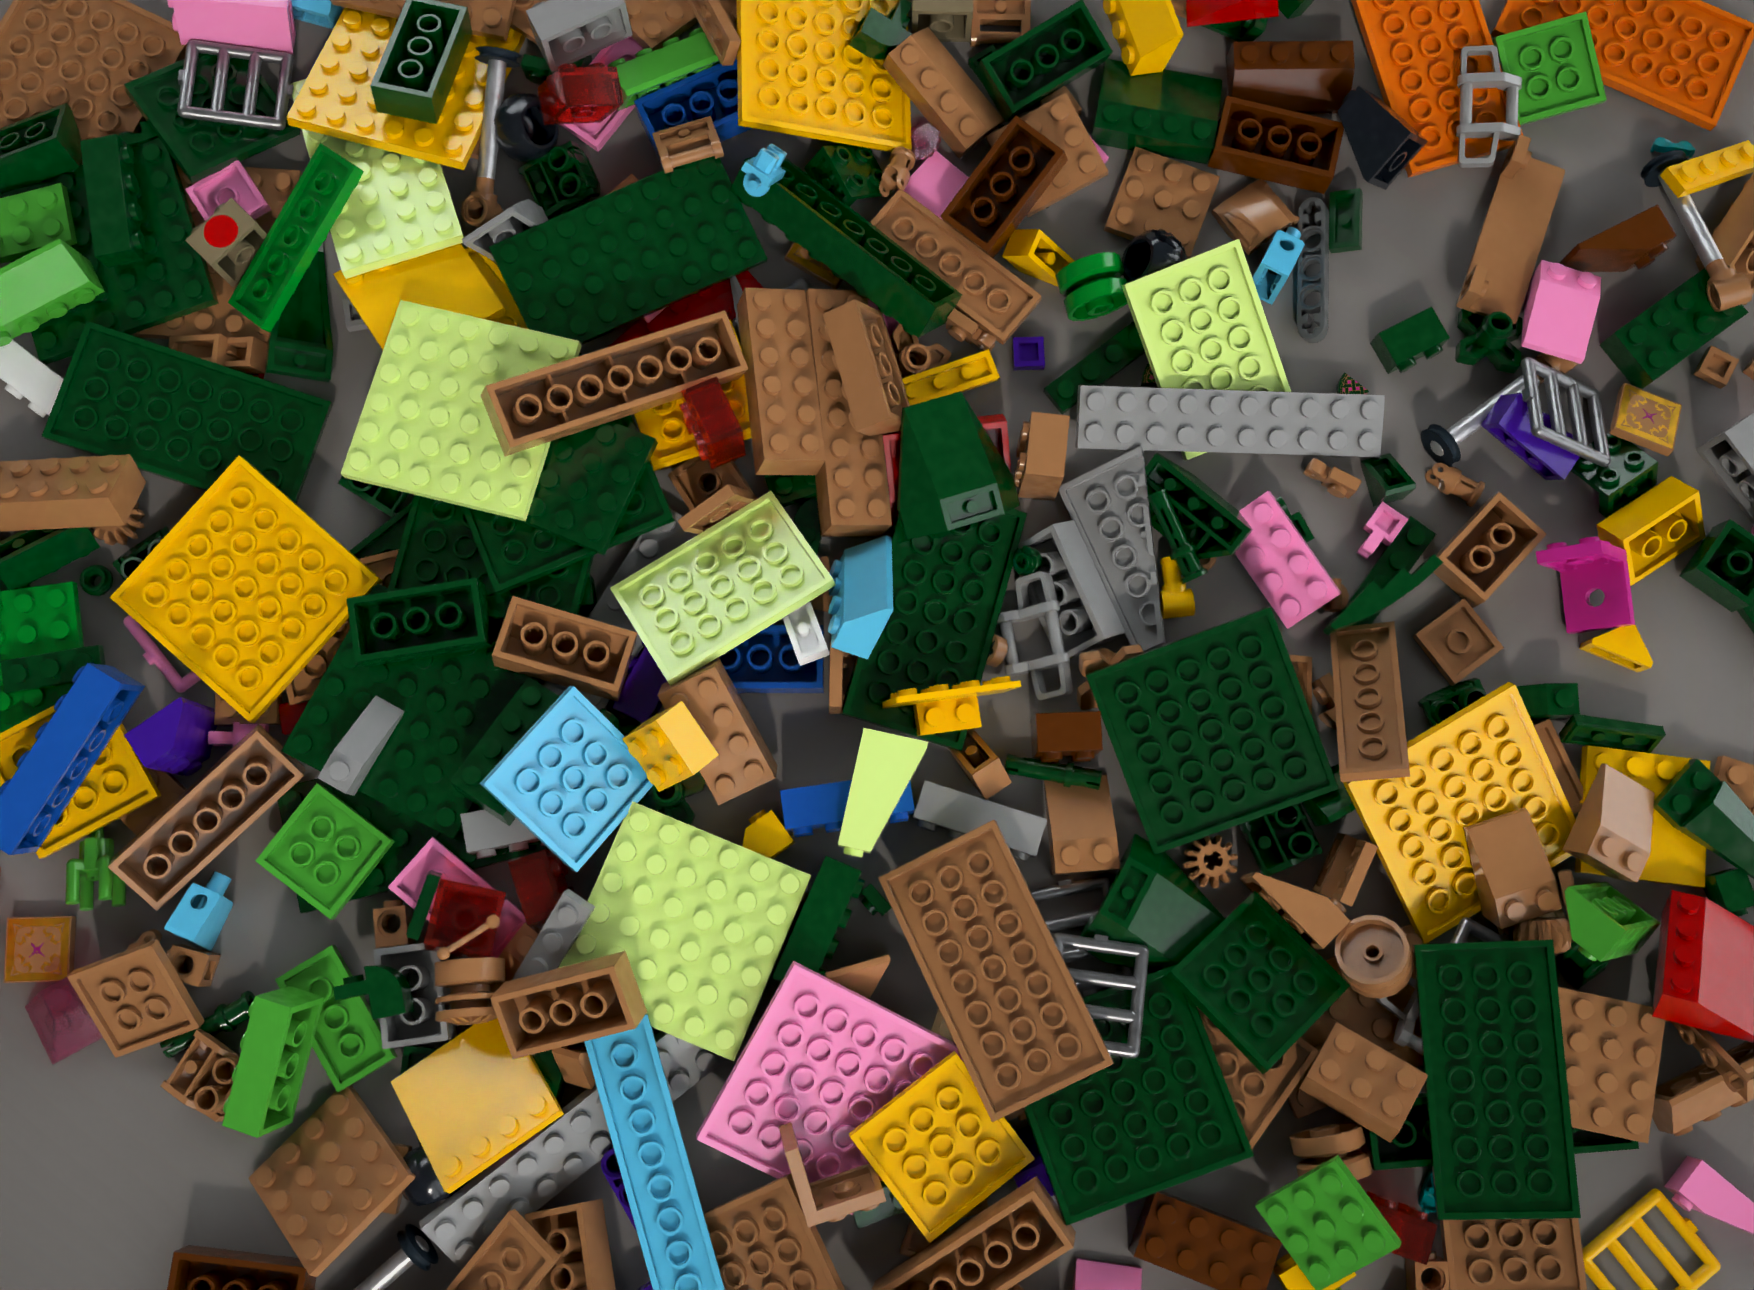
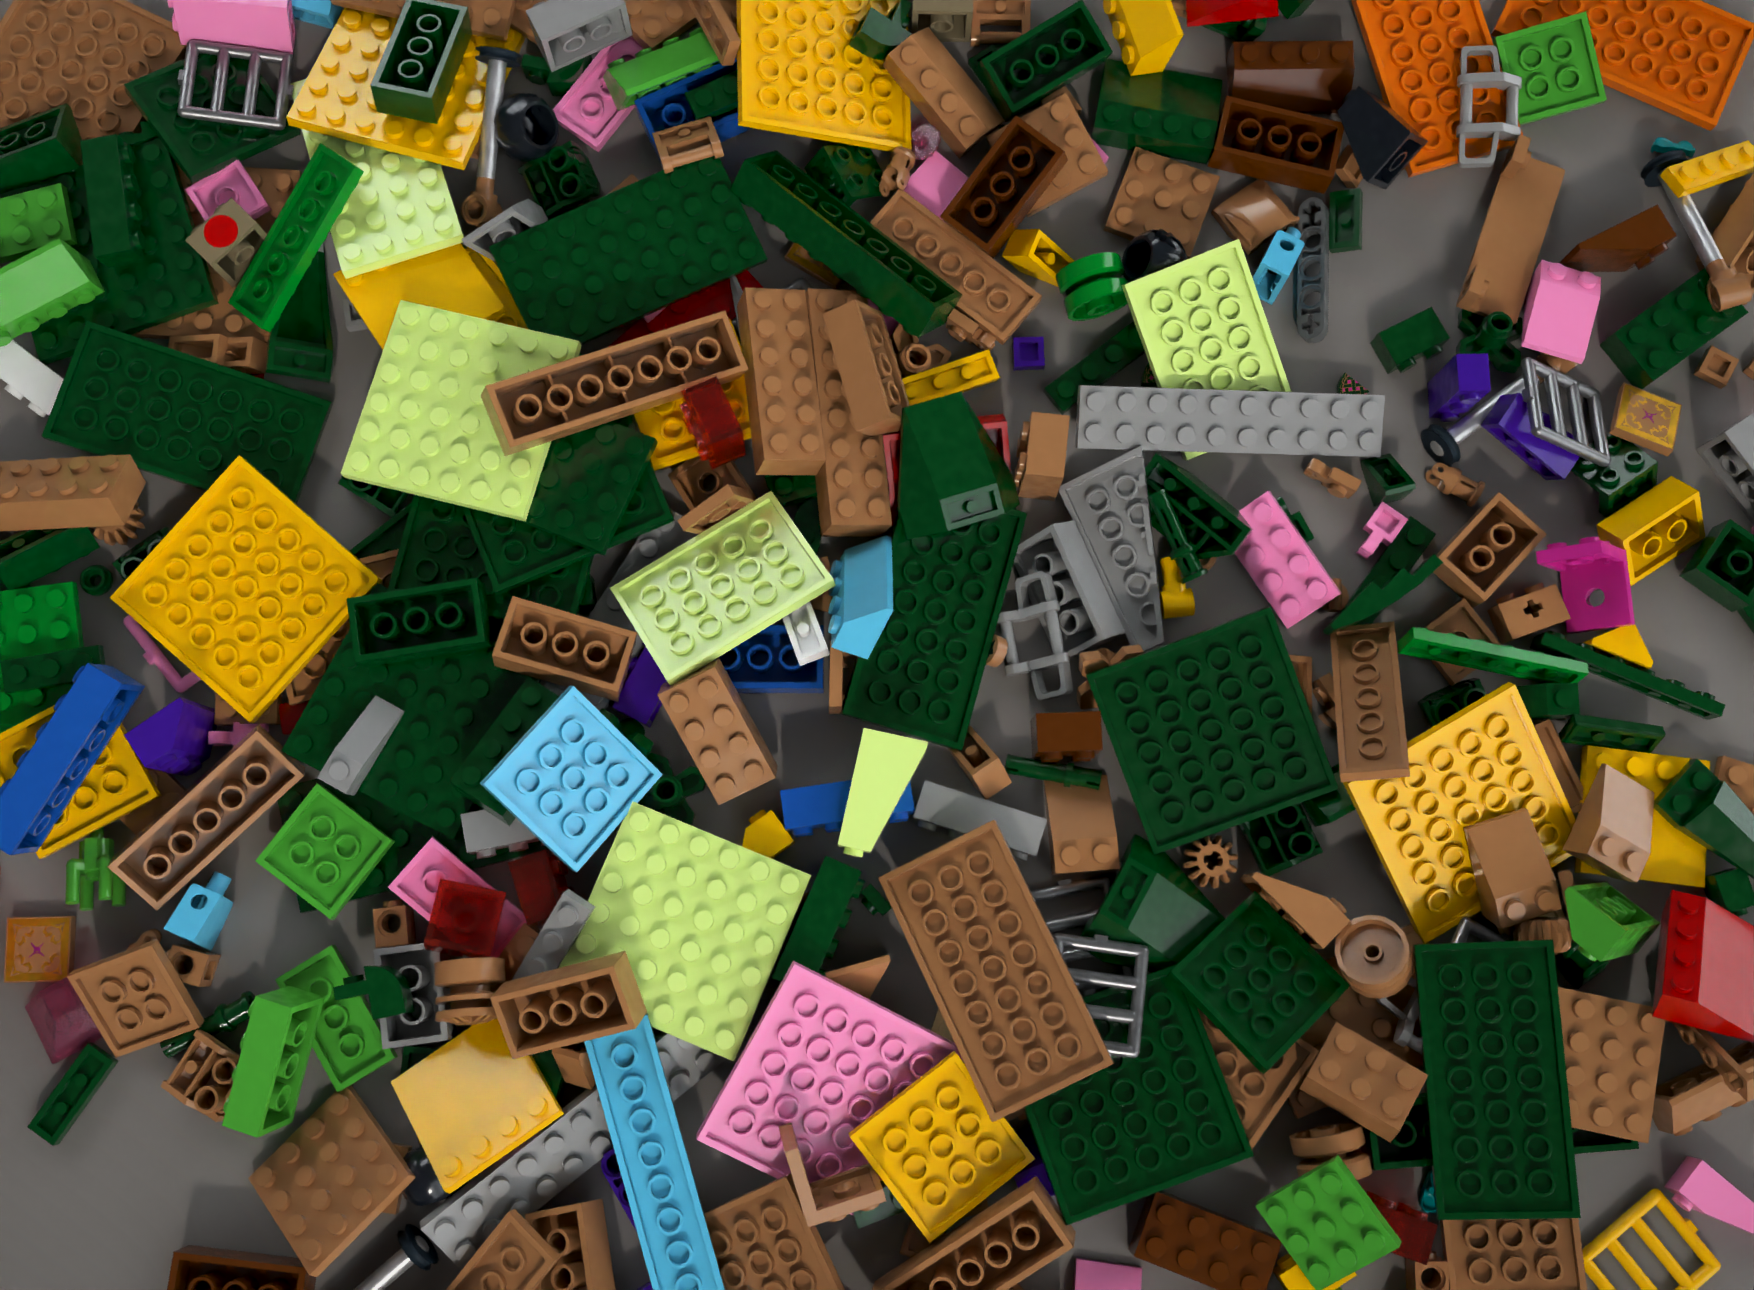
dark green tile [406,870,442,940] -> none
medium nougat hinge [437,915,500,960] -> none
clear red brick [537,63,624,125] -> none
yellow brick [622,701,719,792] -> none
medium azure hips [741,143,787,197] -> none
yellow bracket [882,676,1022,736] -> none
dark green plate [1013,546,1042,576] -> none
medium nougat slope [1312,832,1378,907] -> none
none -> dark green plate [27,1043,118,1146]
none -> dark green plate [685,70,738,120]
none -> medium nougat plate [1335,145,1363,188]
none -> green plate [1397,627,1589,683]
none -> dark purple brick [1427,353,1491,422]
none -> medium nougat brick [1487,583,1571,644]
none -> dark green plate [1530,631,1725,720]

